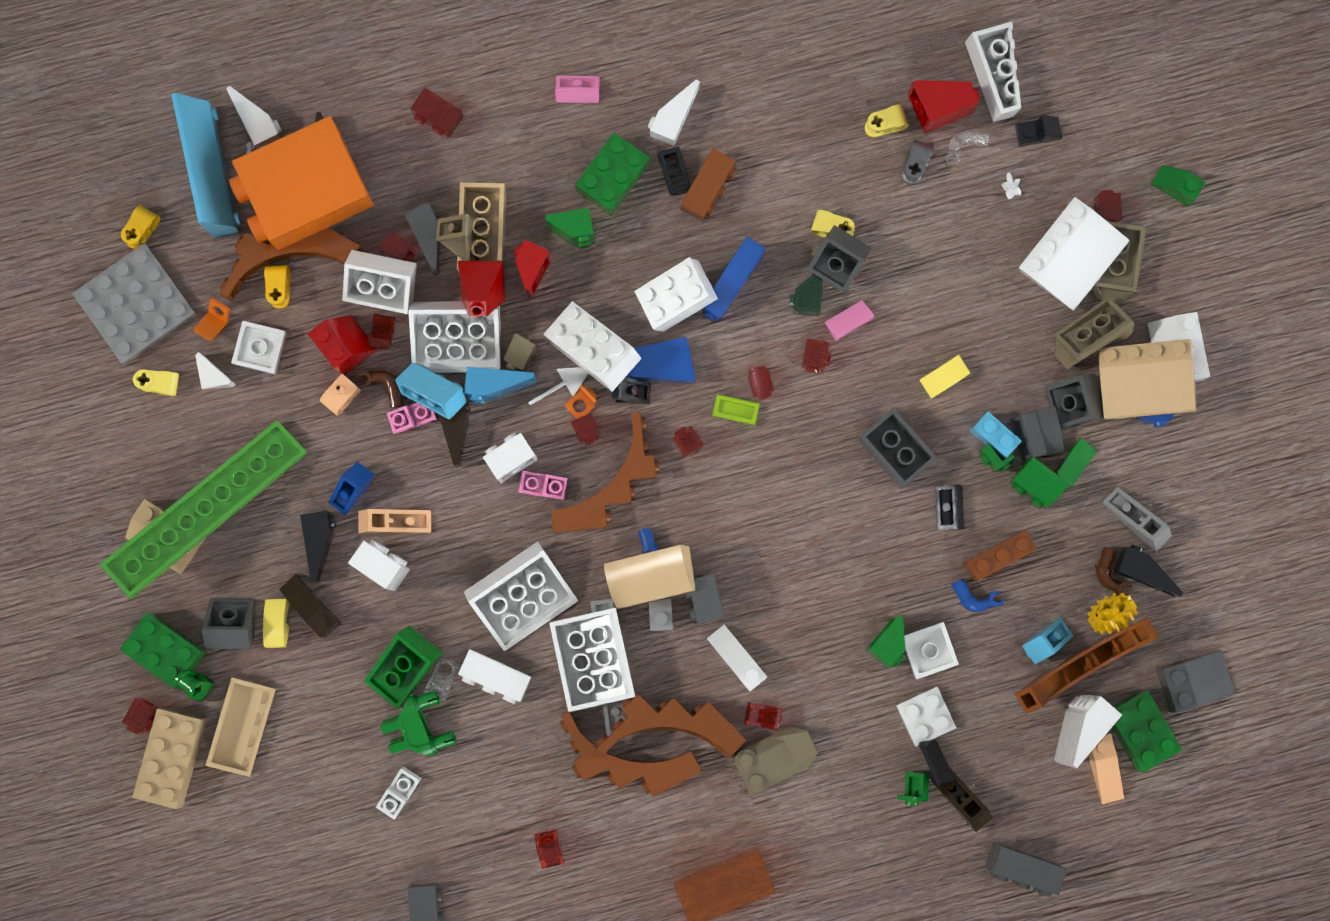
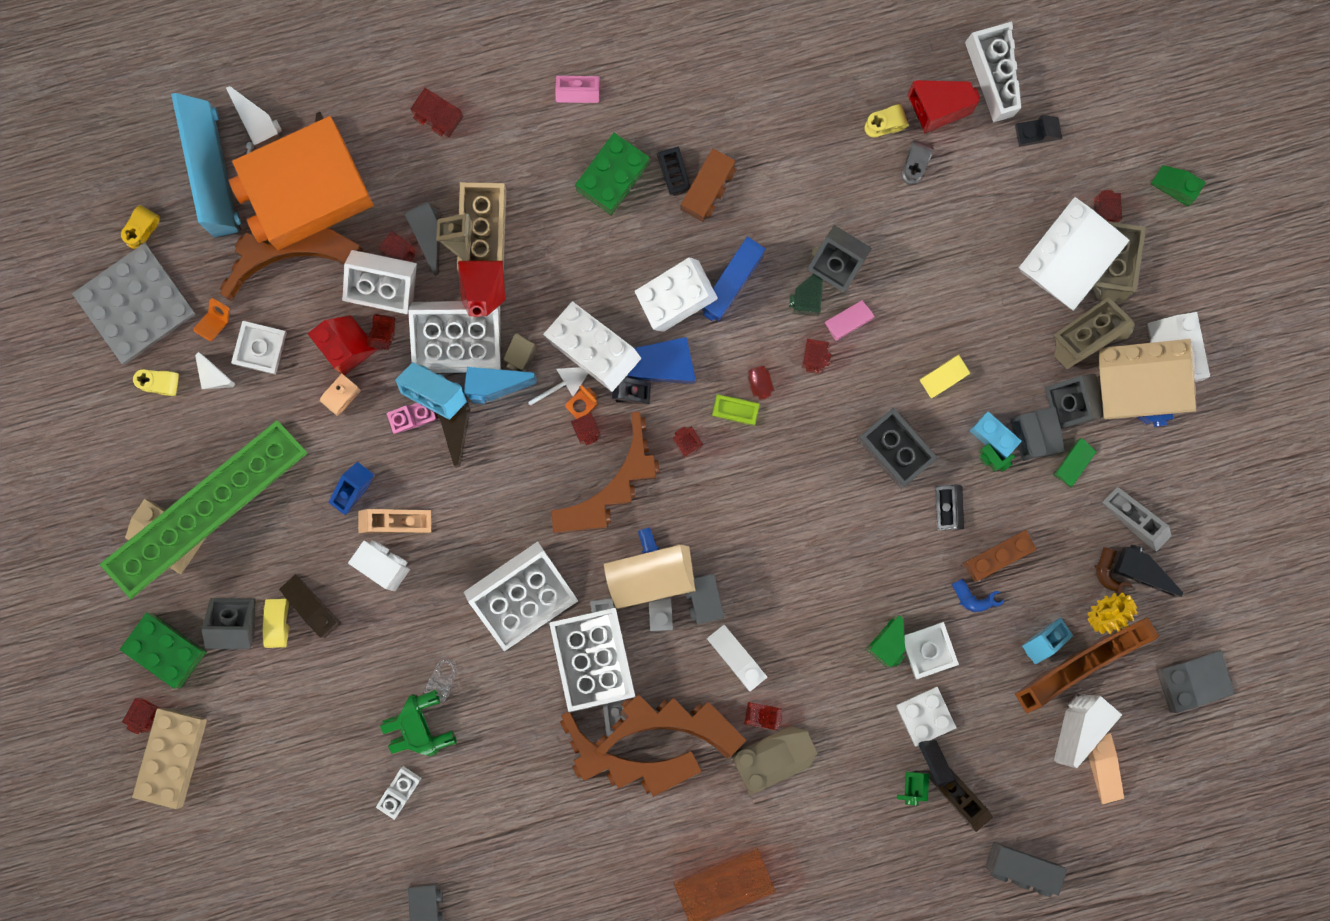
green piece [174,670,215,703] -> none
tan slope [205,676,276,777] -> none
yellow piece [264,265,291,309] -> none
black slope [300,510,336,582] -> none
reddish brown piece [358,371,403,408] -> none
green slope [364,625,443,710] -> none
white brick [458,649,532,704] -> none
white brick [483,433,538,484] -> none
red slope [514,239,551,299] -> none
bright pink slope [517,471,568,500] -> none
clear red brick [534,829,564,869] -> none
green slope [545,207,595,249] -> none
white slope [648,80,700,146] -> none
light yellow piece [811,210,855,237] -> none
clear piece [944,128,990,168] -> none
white plant [1001,173,1021,199] -> none
green slope [1009,457,1069,509] -> none
green brick [1112,690,1182,773] -> none

